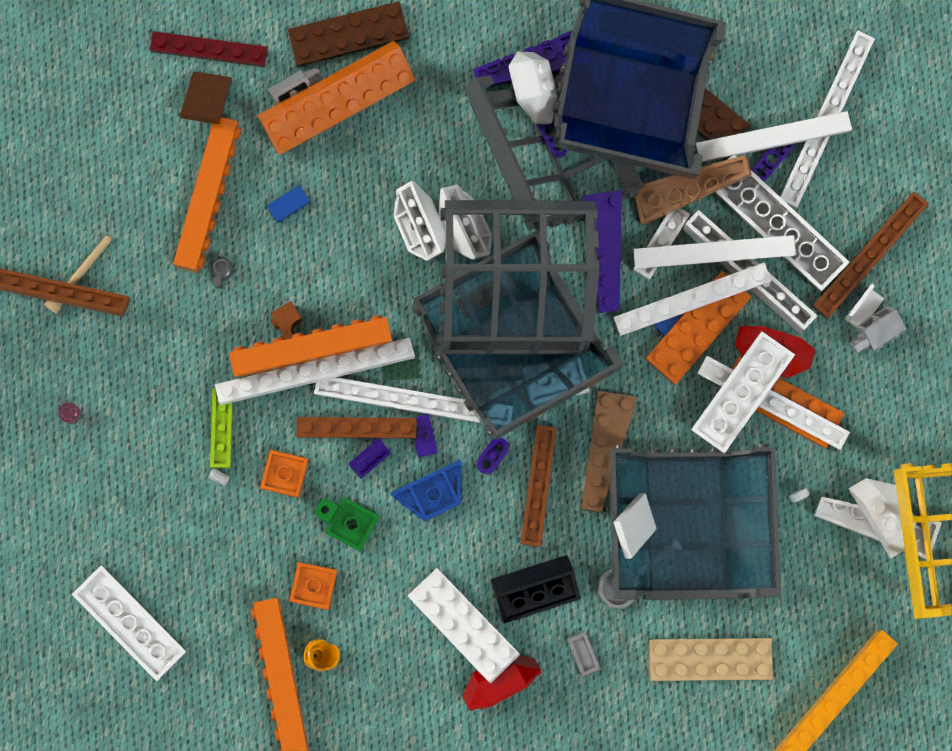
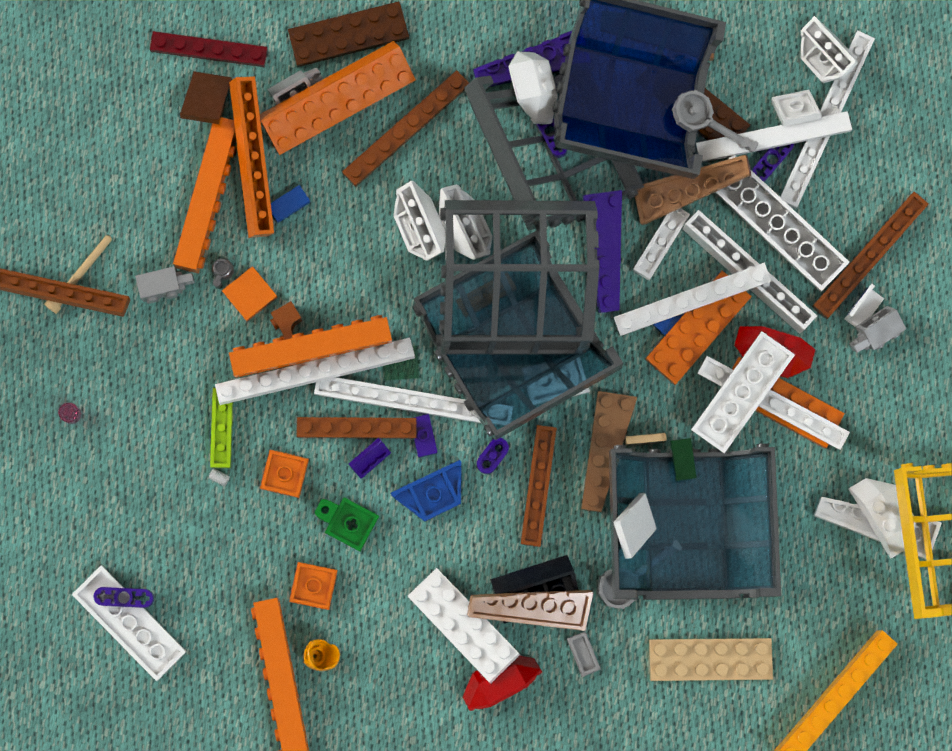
white tile [634,235,796,269] -> none
white tile [788,487,809,503] -> none
none -> dark purple beam [93,587,155,608]
none -> light grey hinge [135,266,195,304]
none -> orange tile [222,266,278,321]
none -> orange brick [229,76,274,238]
none -> dark orange plate [342,70,469,187]
none -> wing [467,590,593,631]
none -> tan tile [624,433,667,447]
none -> dark green tile [670,438,697,481]
none -> light grey piece [672,90,758,152]
none -> white tile [772,90,821,127]
none -> white wedge [801,16,858,83]

